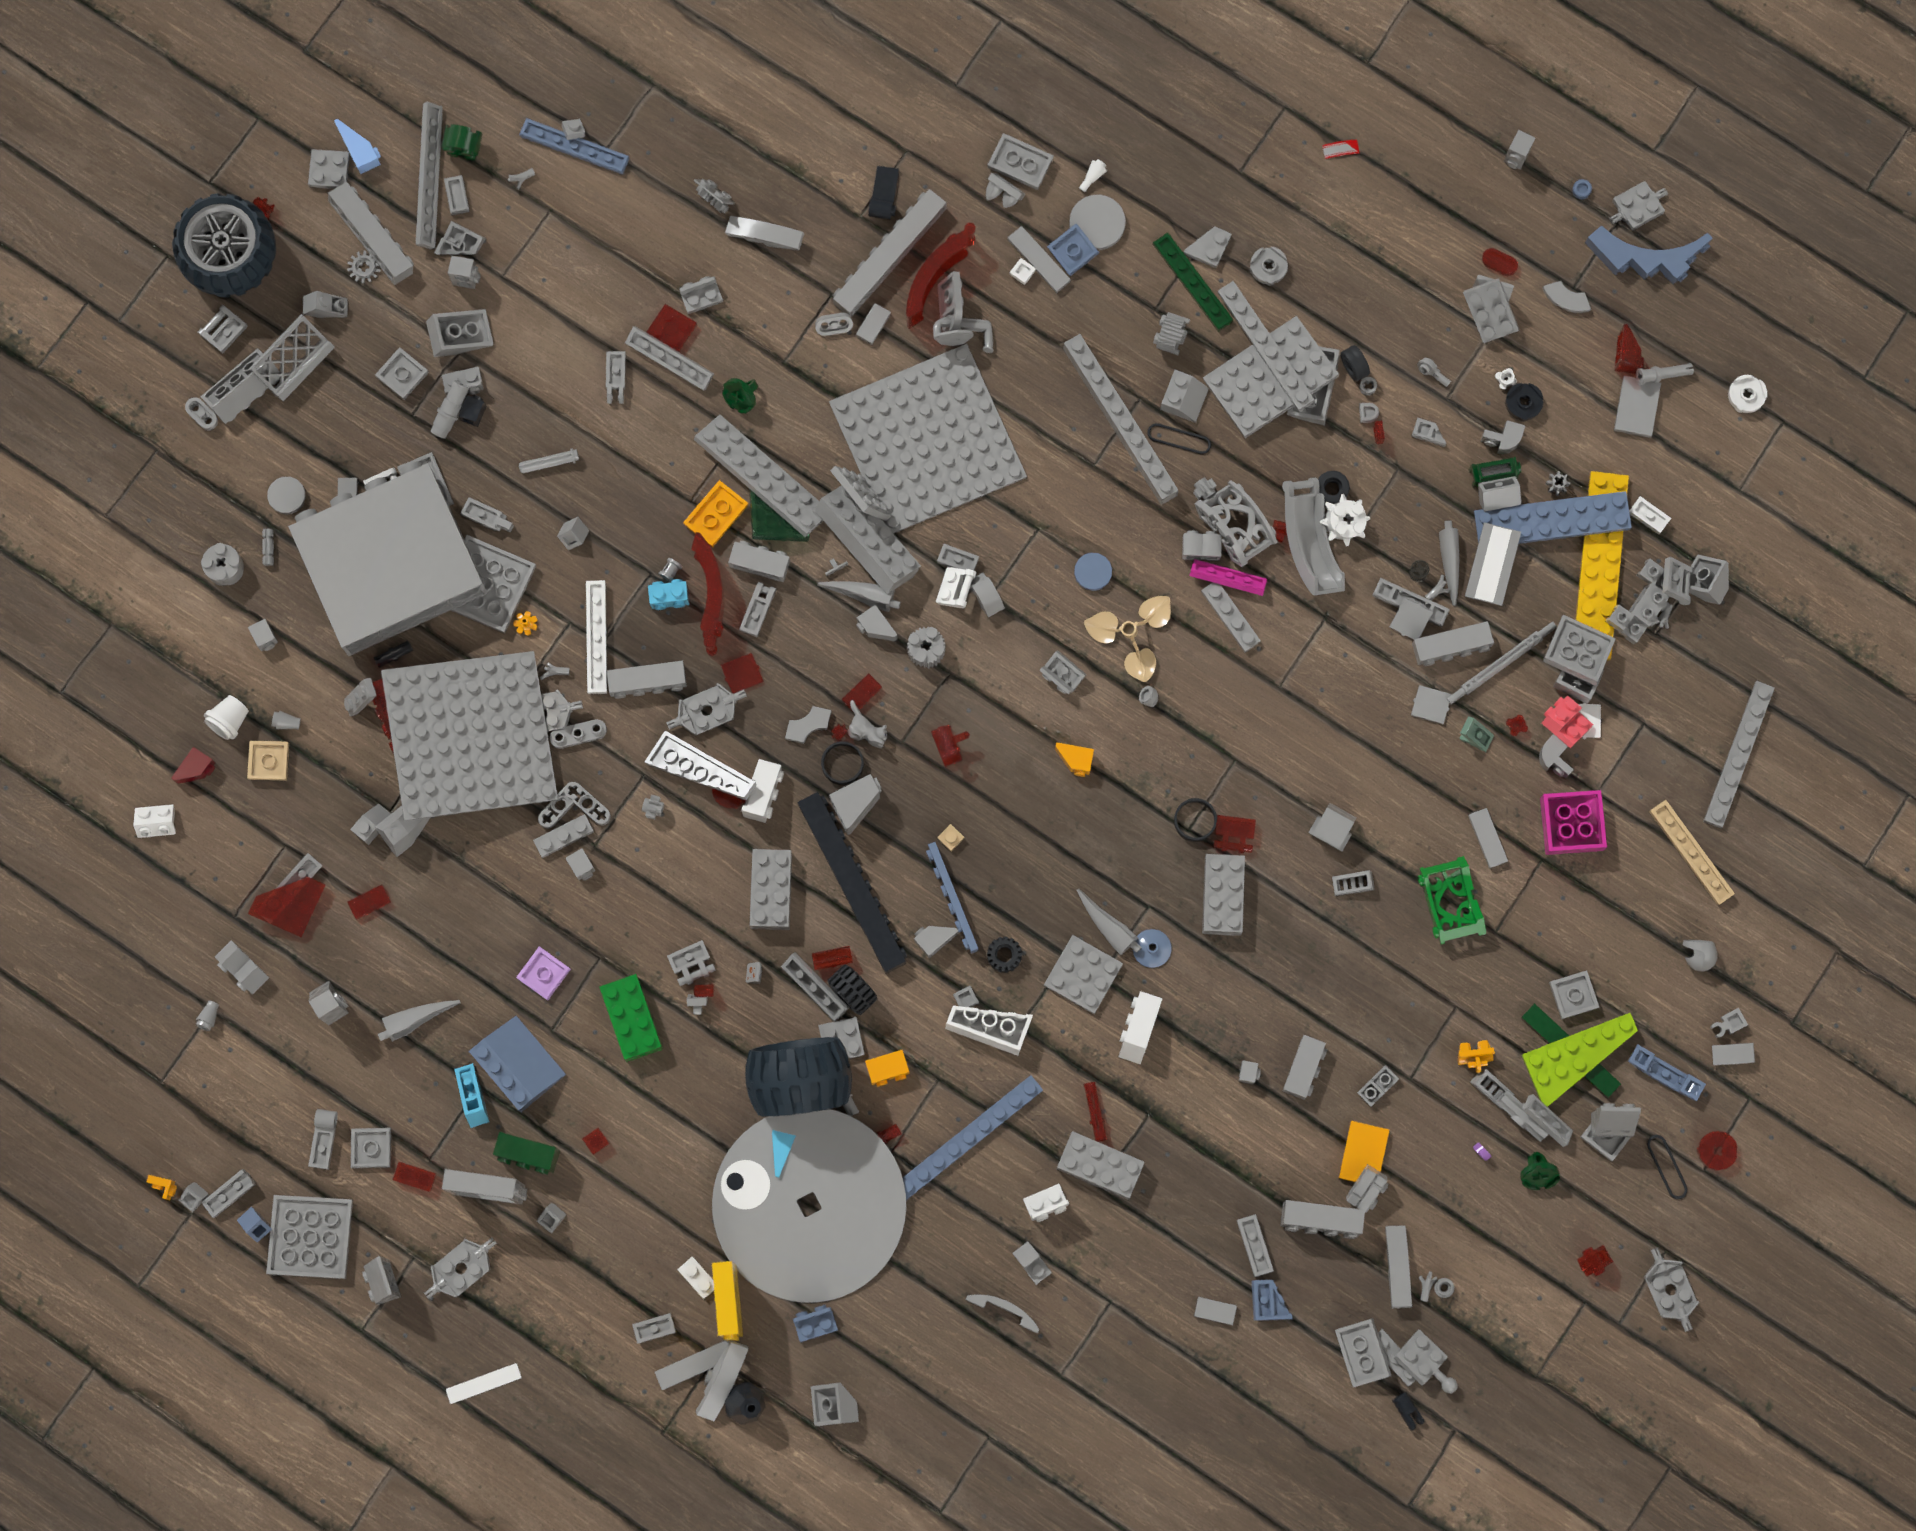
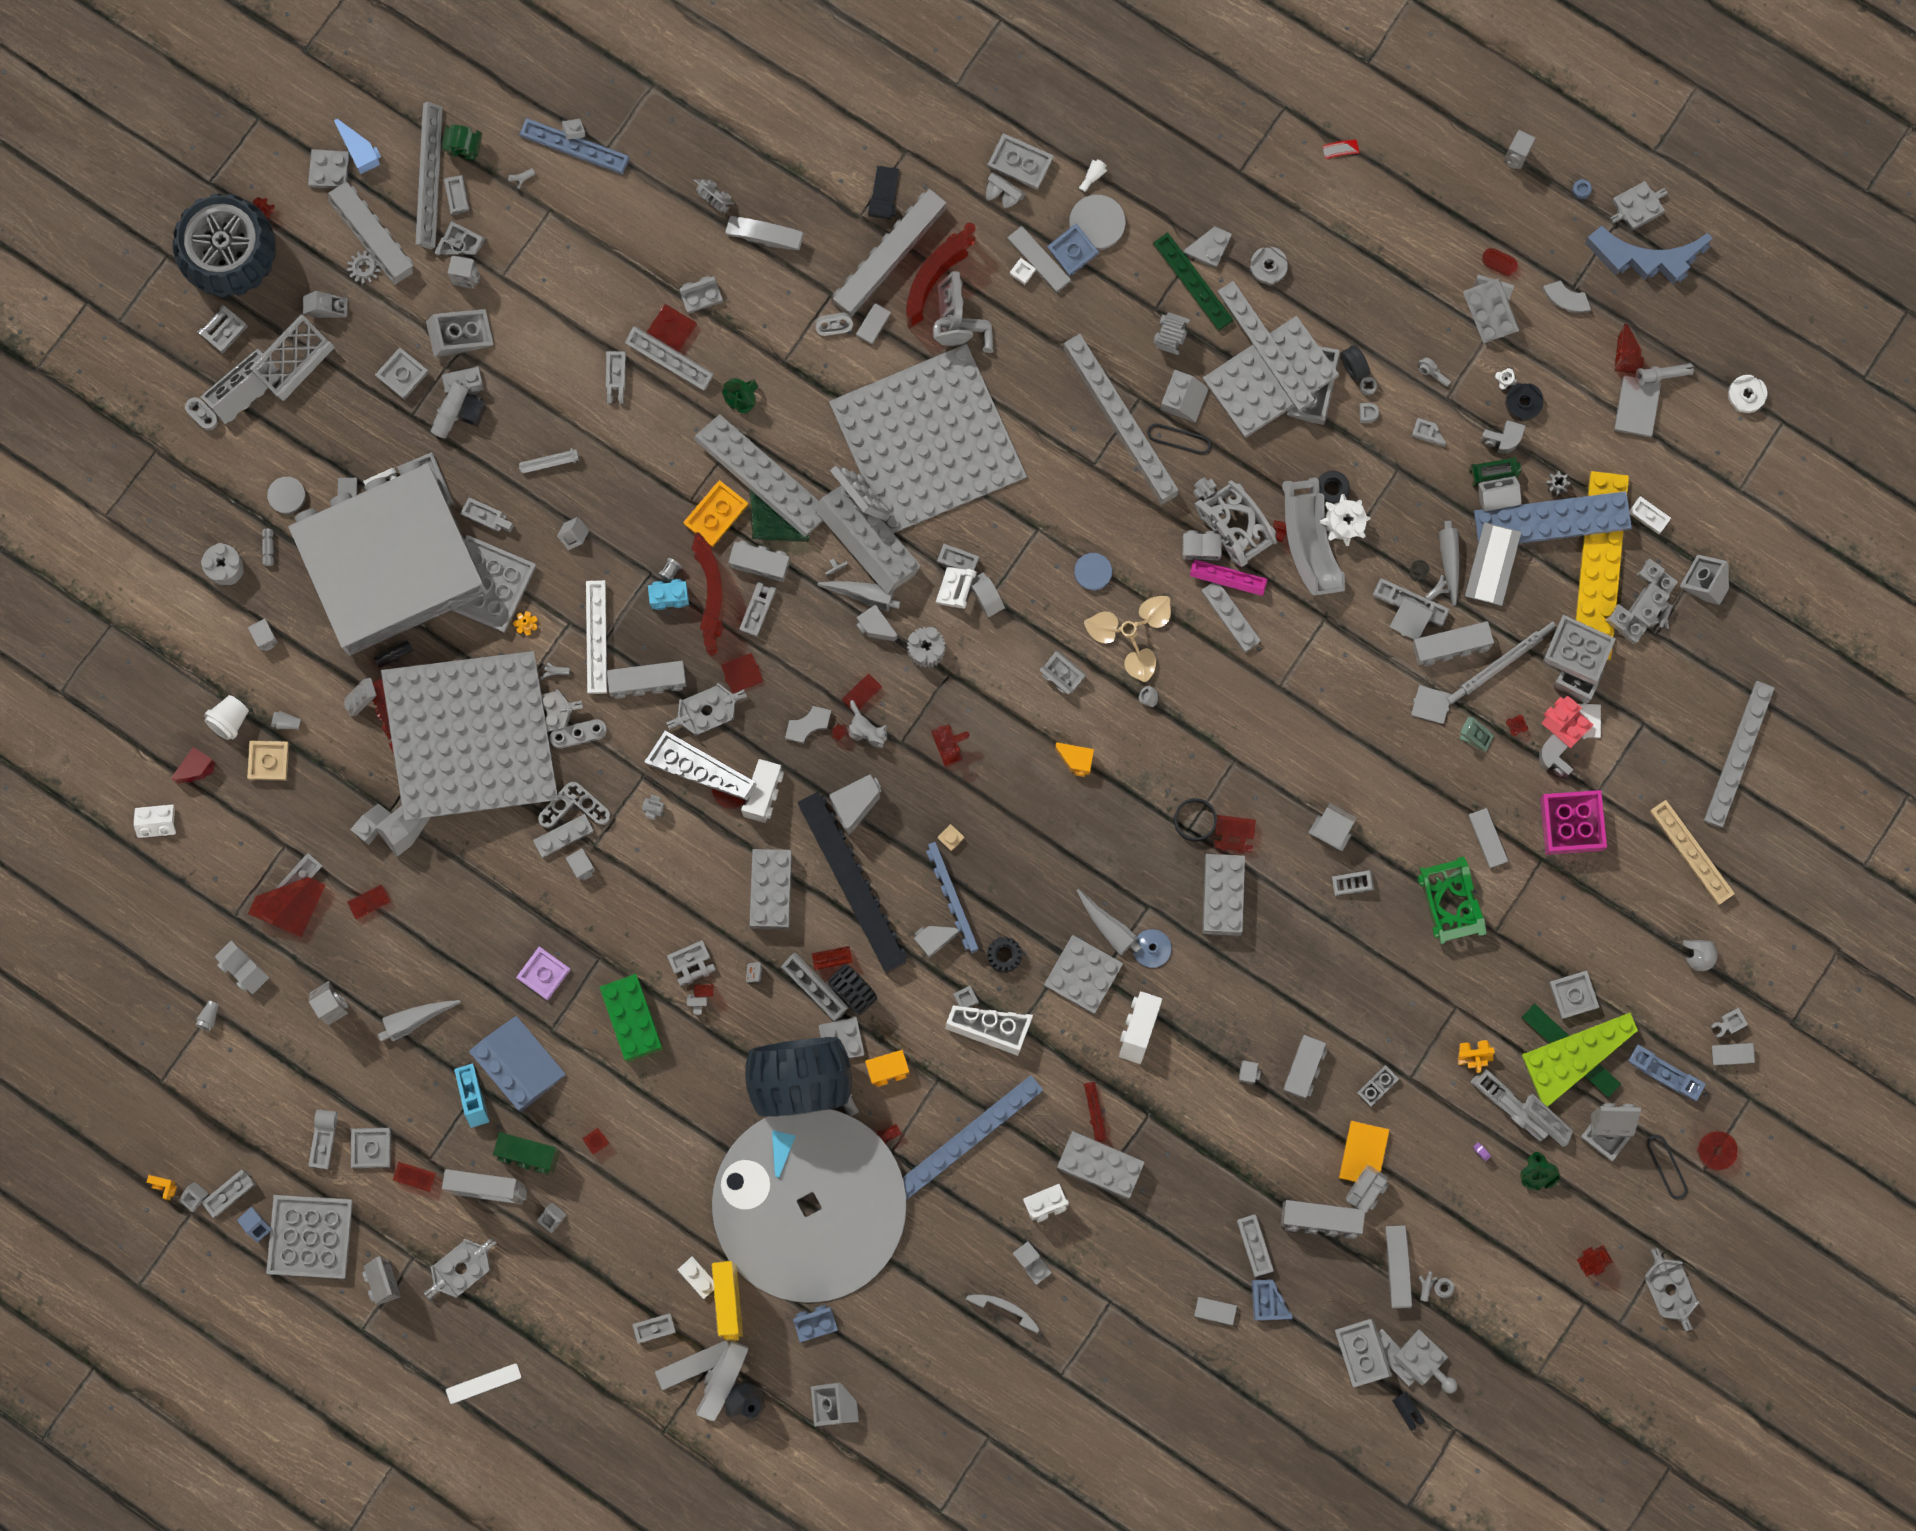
black tyre [821,741,864,785] -> none
clear red tile [1373,421,1385,445] -> none
light grey plate [1662,557,1693,605] -> none

